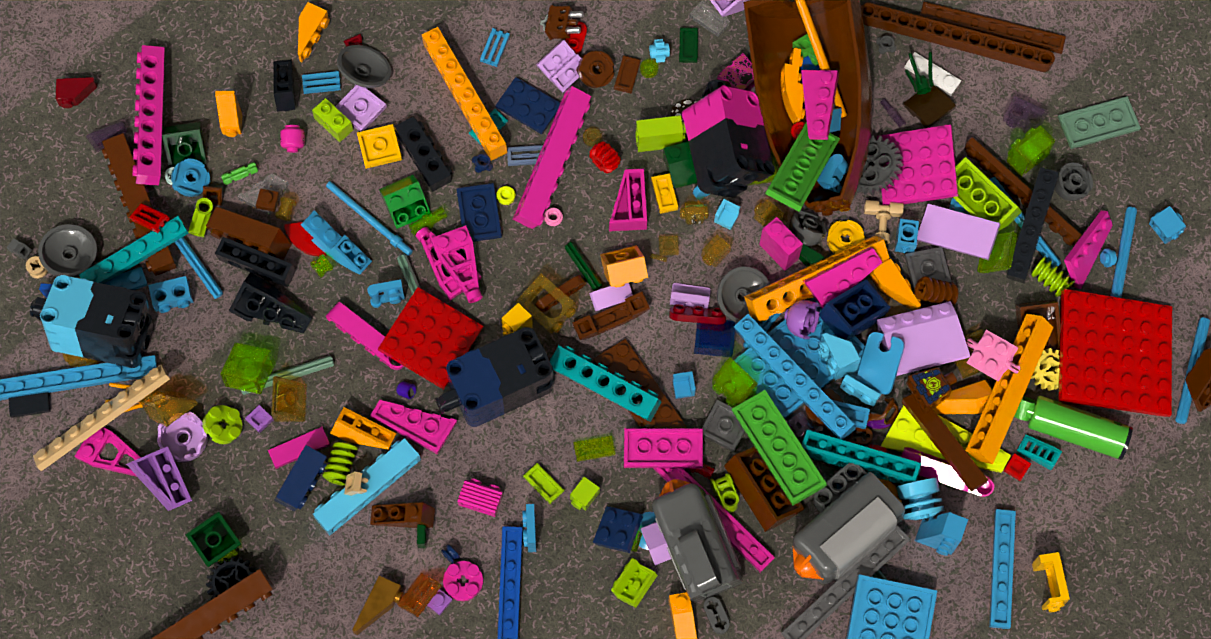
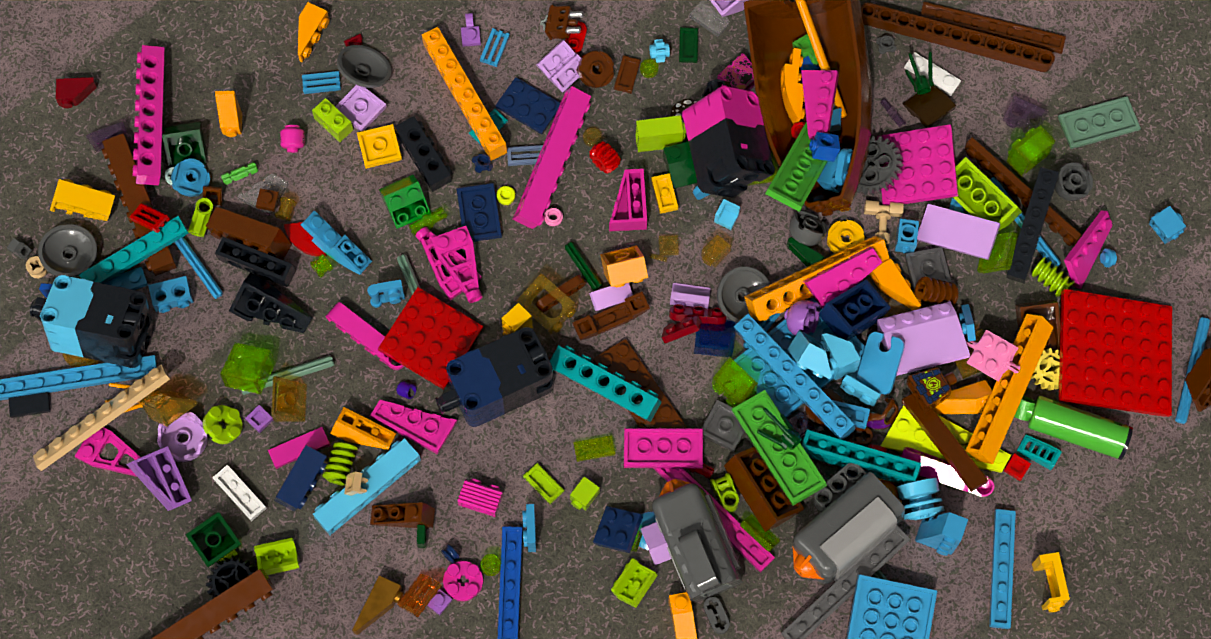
black slope [273,59,296,112] -> none
dark azure bar [326,181,413,256] -> none
dark azure panel [672,371,695,399] -> none
clear yellow head [680,200,708,225] -> none
clear yellow brick [754,199,784,227] -> none
dark pink brick [759,217,803,271] -> none
dark azure axle [1111,207,1137,298] -> none
none -> yellow wedge [50,179,115,221]
none -> white plate [212,465,267,522]
none -> lime bracket [254,538,299,575]
none -> medium lavender plate [461,13,481,47]
none -> clear neon green wheel [481,554,501,576]
none -> dark red plate [661,315,701,344]
none -> clear neon green tile [740,514,780,552]
none -> dark green plant [757,408,802,450]
none -> medium azure slope [787,330,832,379]
none -> blue brick [809,132,840,162]
none -> dark azure plate [835,148,853,186]
none -> dark azure plate [959,304,976,341]

